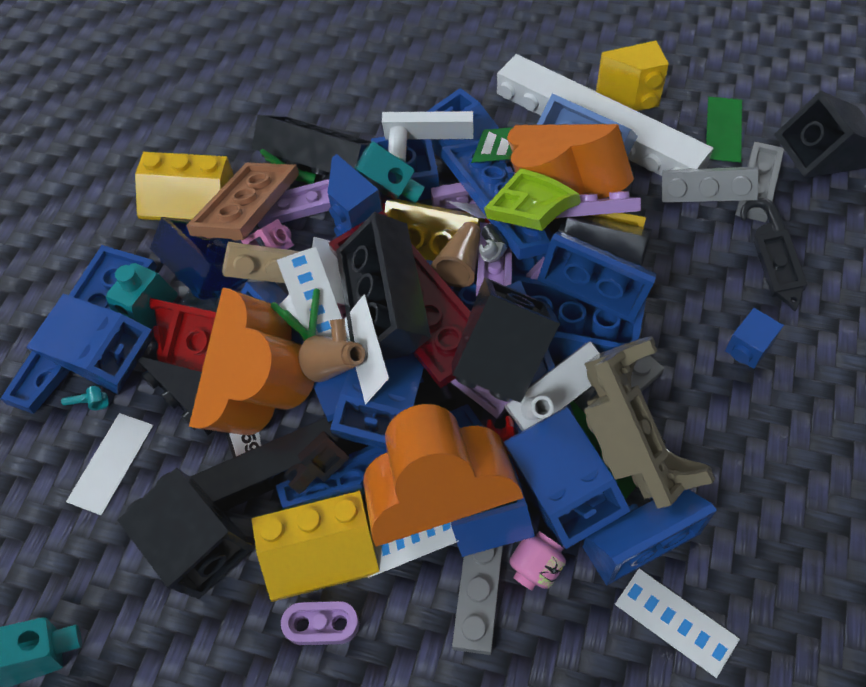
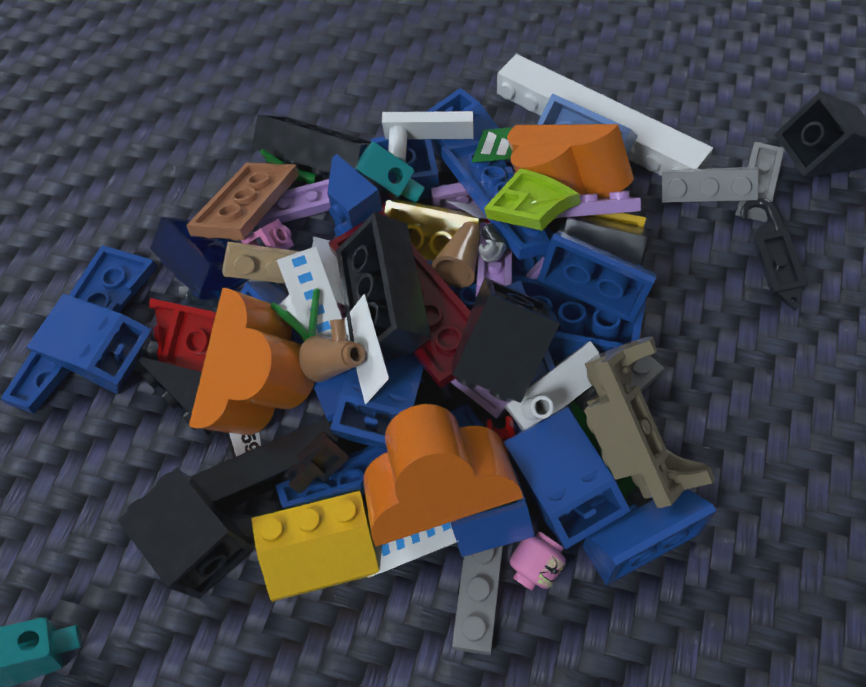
teal hand [61,386,109,410] -> none
white sticker [66,413,153,515] -> none
teal torso [106,263,178,329] -> none
yellow slope [135,152,234,222] -> none
lavender plate [281,602,359,645] -> none
yellow slope [596,41,669,111] -> none
white sticker [615,569,740,678] -> none
green sticker [706,96,742,163] -> none
blue brick [725,308,784,369] -> none

